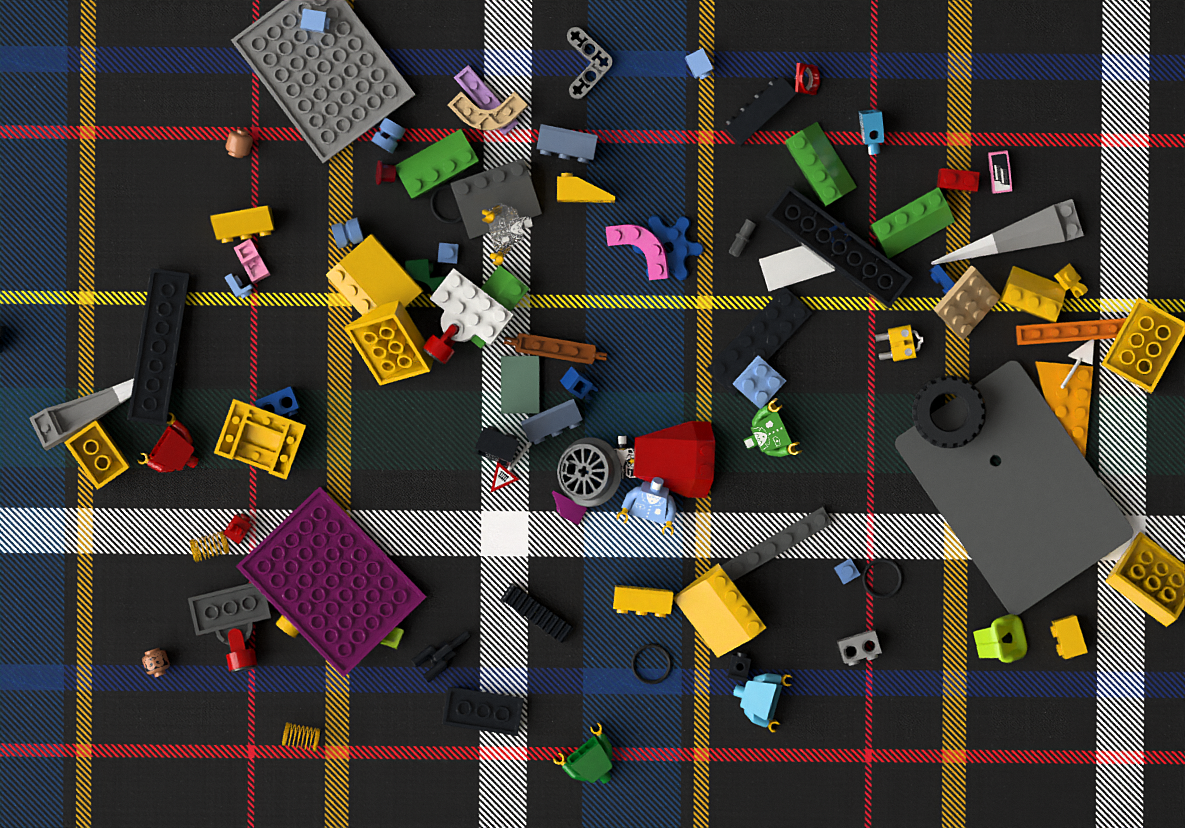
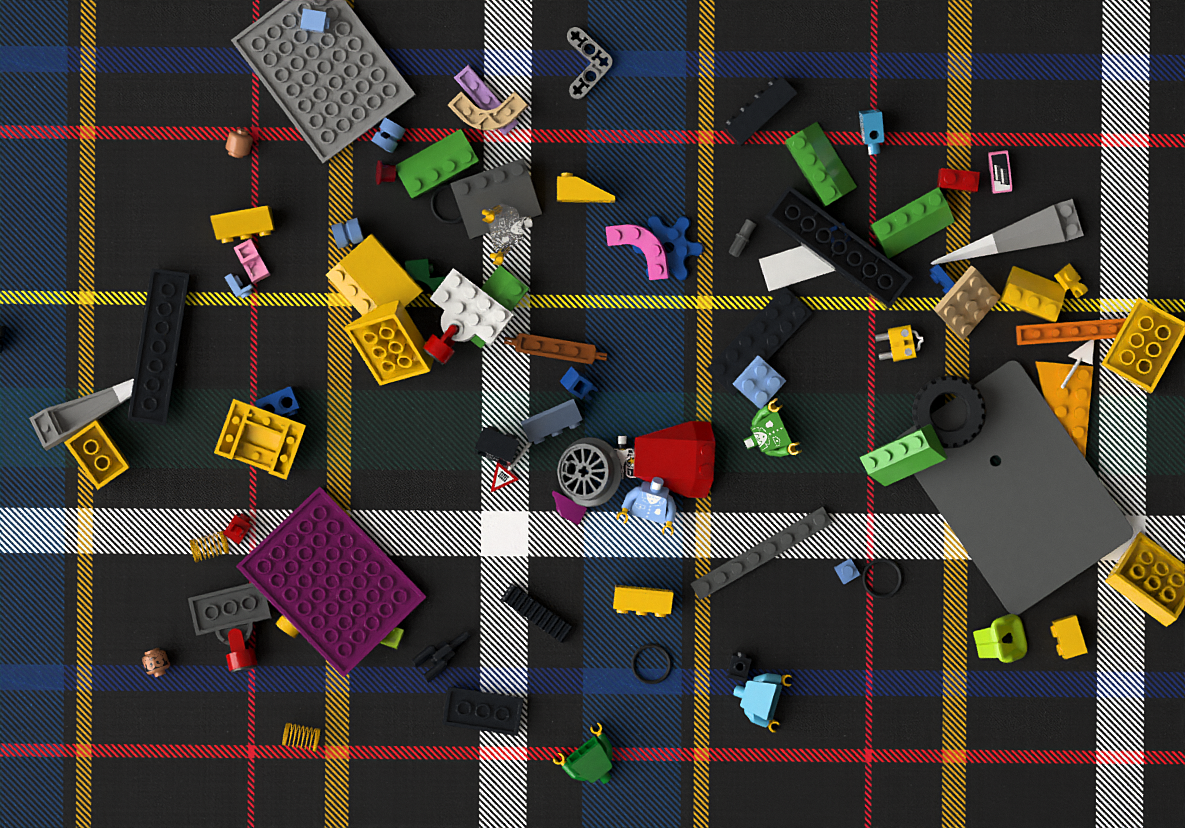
red torso [137,412,199,472] -> none
medium blue plate [438,243,459,264] -> none
sand green tile [501,356,539,414] -> none
sand blue slope [537,124,598,164] -> none
yellow slope [673,563,766,657] -> none
light blue brick [685,48,713,80] -> none
red piece [795,63,820,95] -> none
light grey brick [837,629,882,666] -> none
none -> bright green slope [860,424,948,486]

